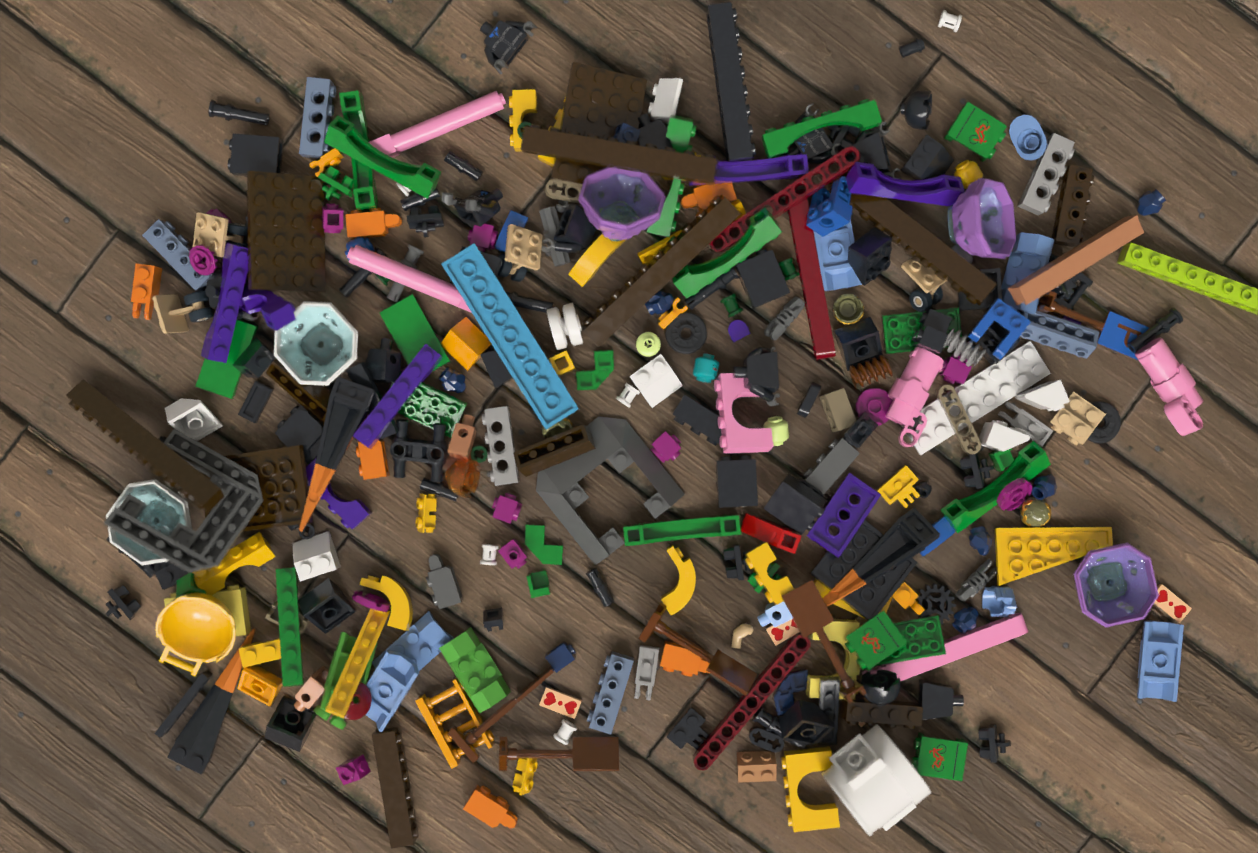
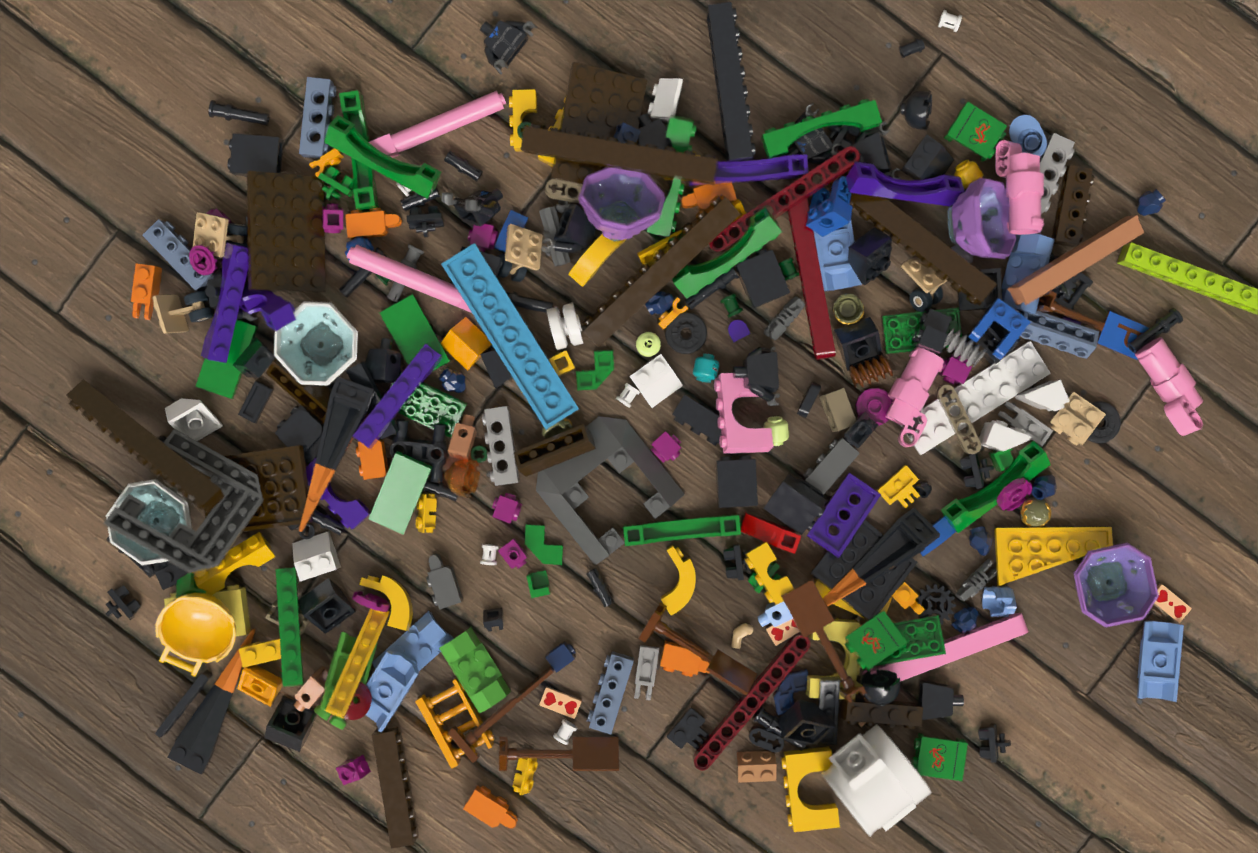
none -> black pin [312,509,345,536]
none -> tile [369,451,432,535]
none -> bright pink piece [996,140,1044,235]

